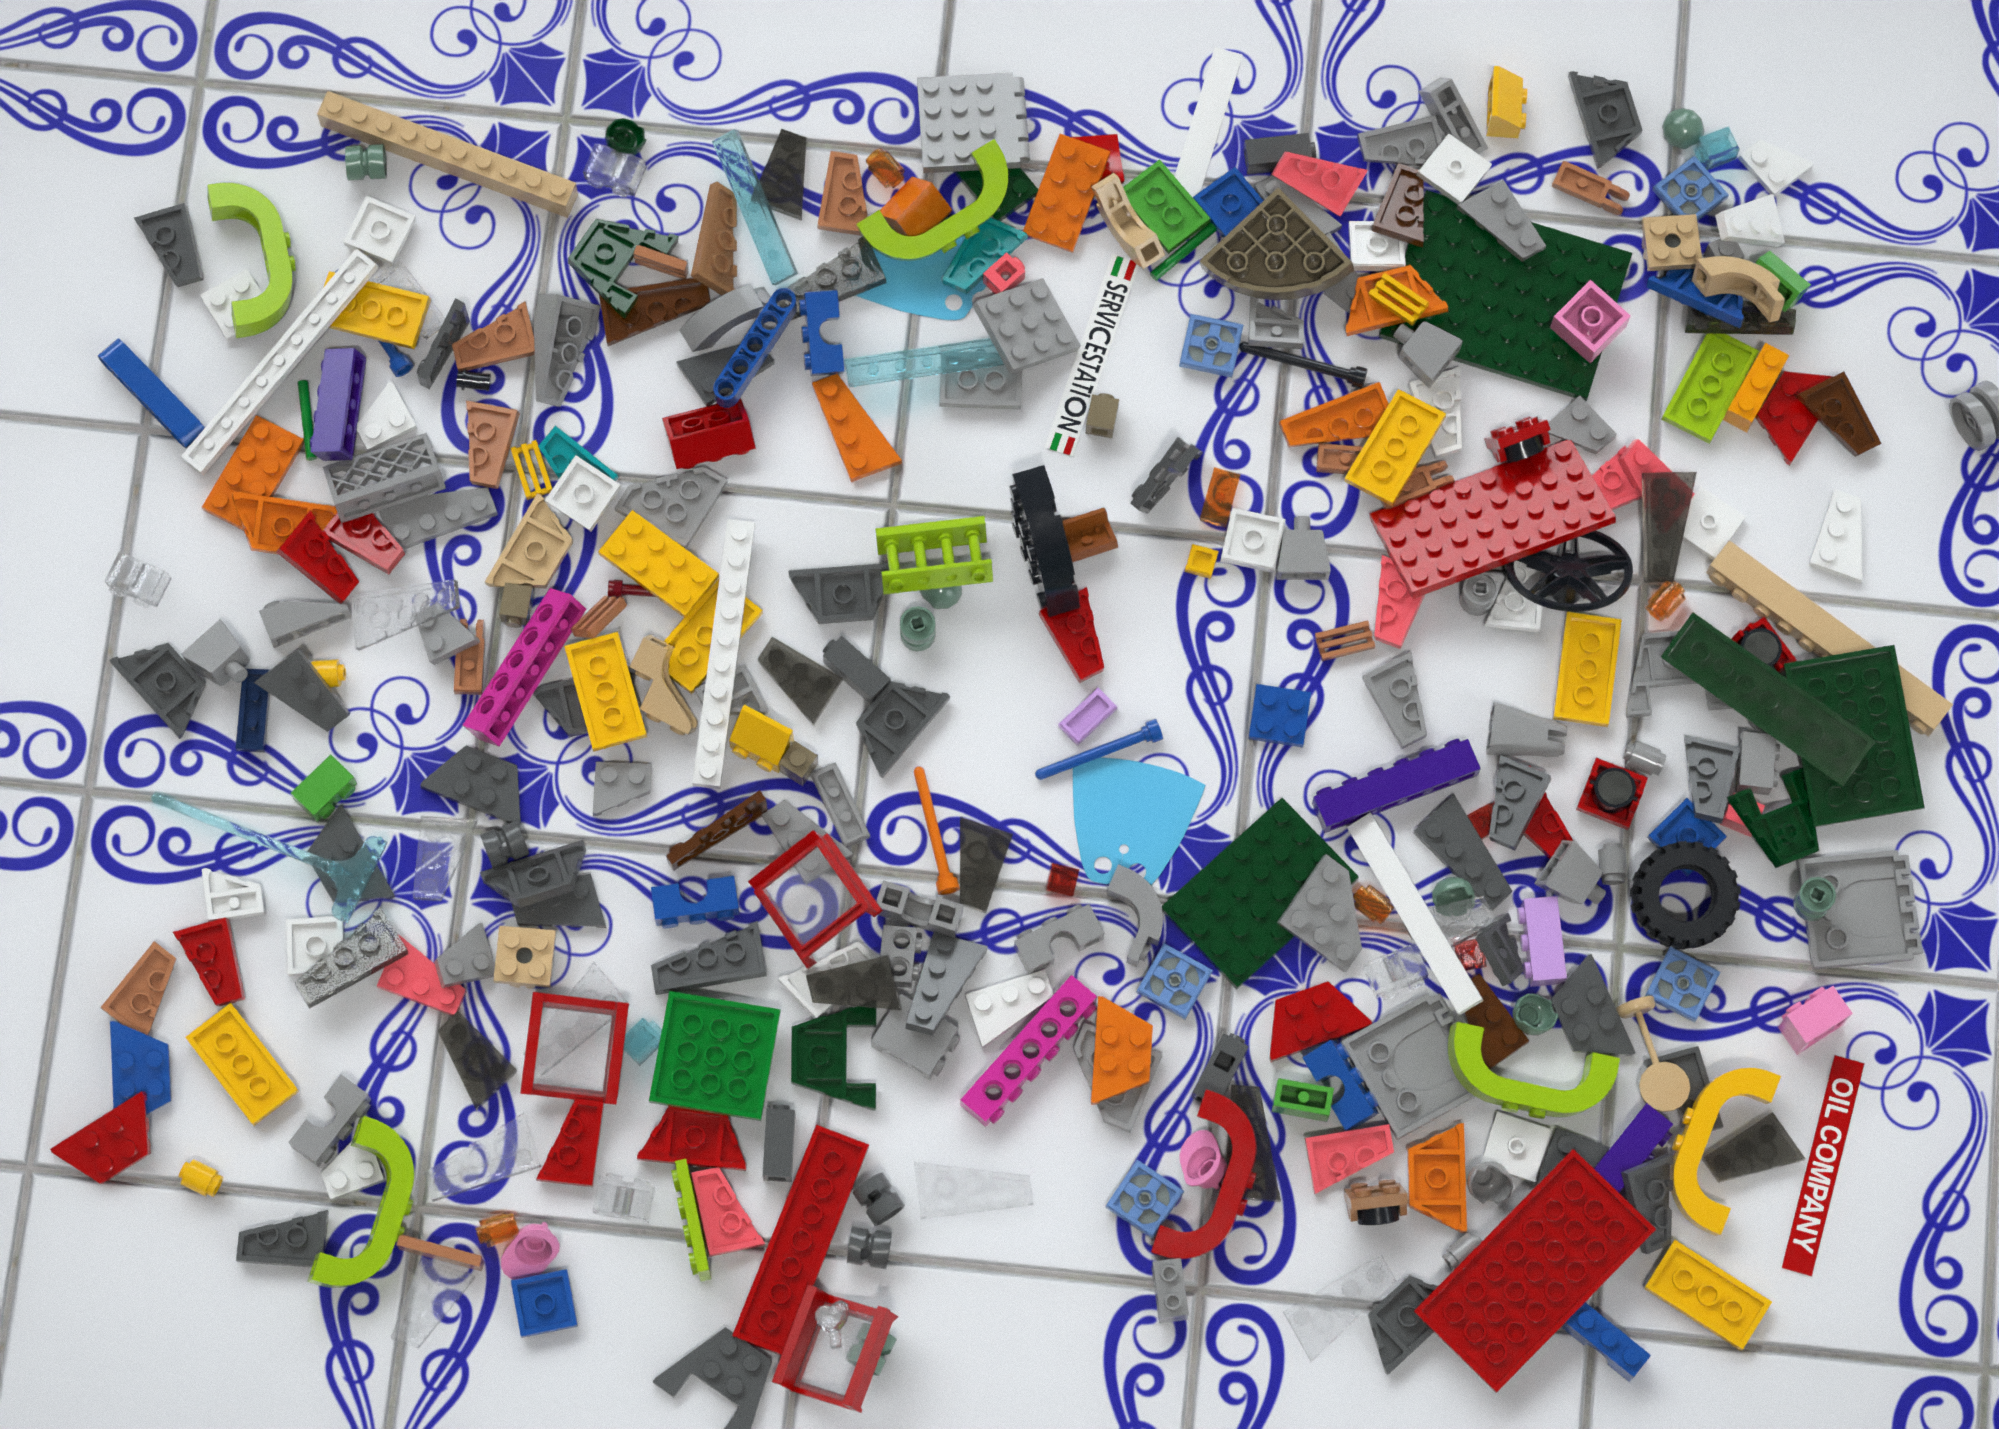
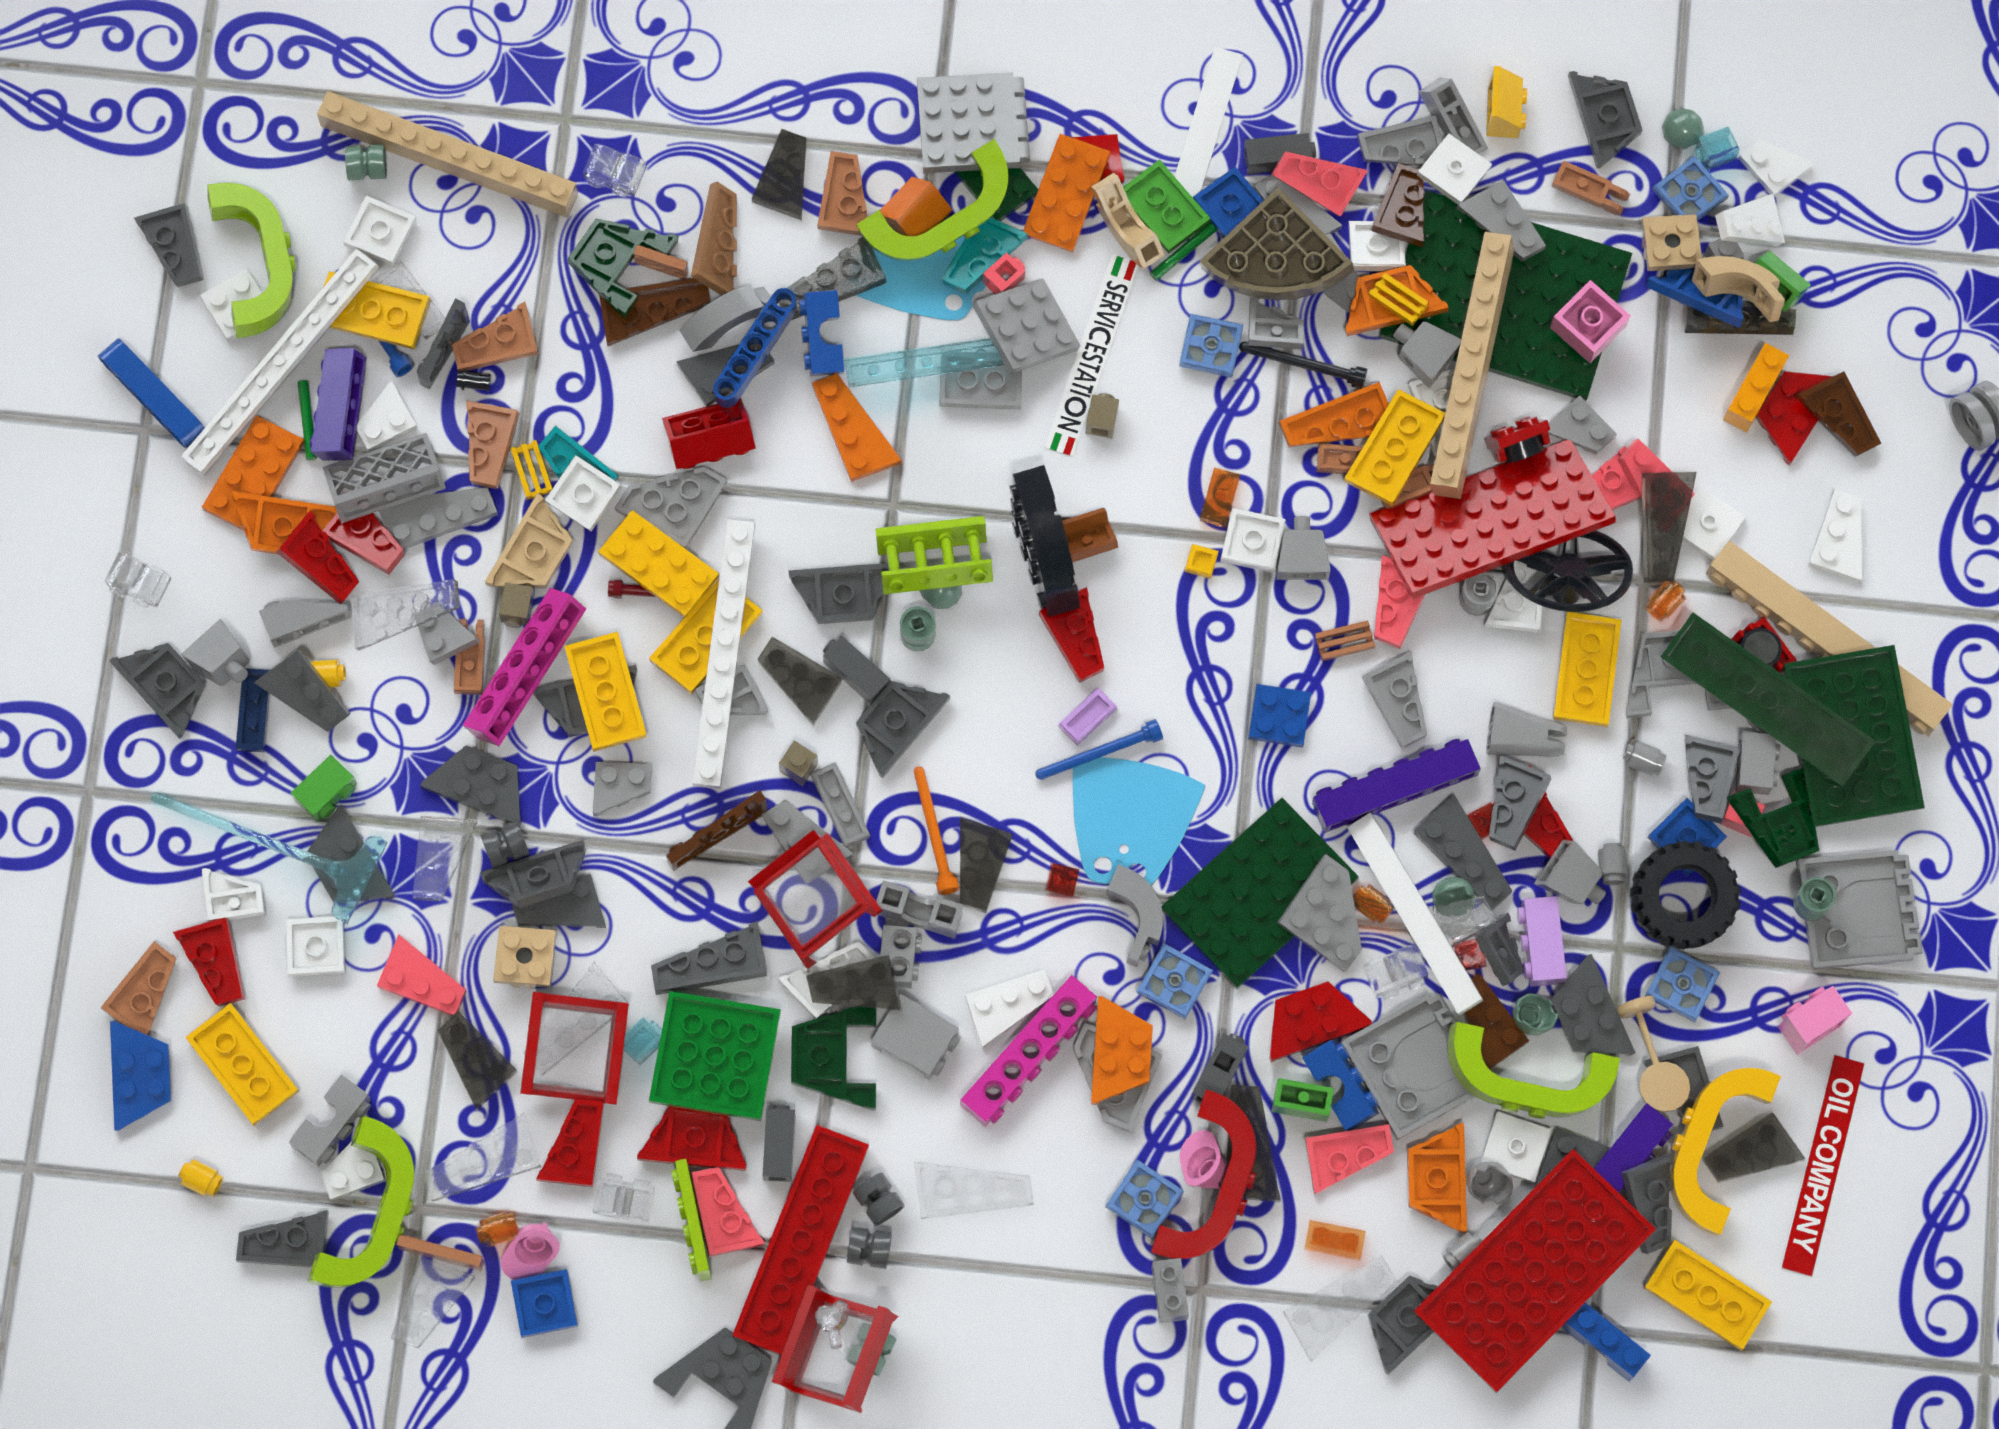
red wing [50,1091,151,1184] -> none
clear smoke wing [294,907,408,1009] -> none
light grey wing [434,923,495,988] -> none
light grey wedge [534,294,600,407] -> none
nougat tile [571,596,627,639] -> none
dark green hair [605,118,647,158] -> none
tan arch [630,635,698,735] -> none
blue arch [651,876,740,929] -> none
clear light blue tile [712,129,798,286] -> none
yellow slope [729,705,794,773] -> none
clear orange brick [866,148,905,188] -> none
wing [905,932,988,1036] -> none
light grey arch [1014,904,1105,974] -> none
dark grey wing [1130,437,1203,514] -> none
medium nougat piece [1344,1179,1408,1225] -> none
piece [1576,758,1648,830] -> none
lime plate [1661,327,1759,444] -> none
none -> clear orange plate [1304,1220,1366,1261]
none -> tan brick [1430,232,1515,499]

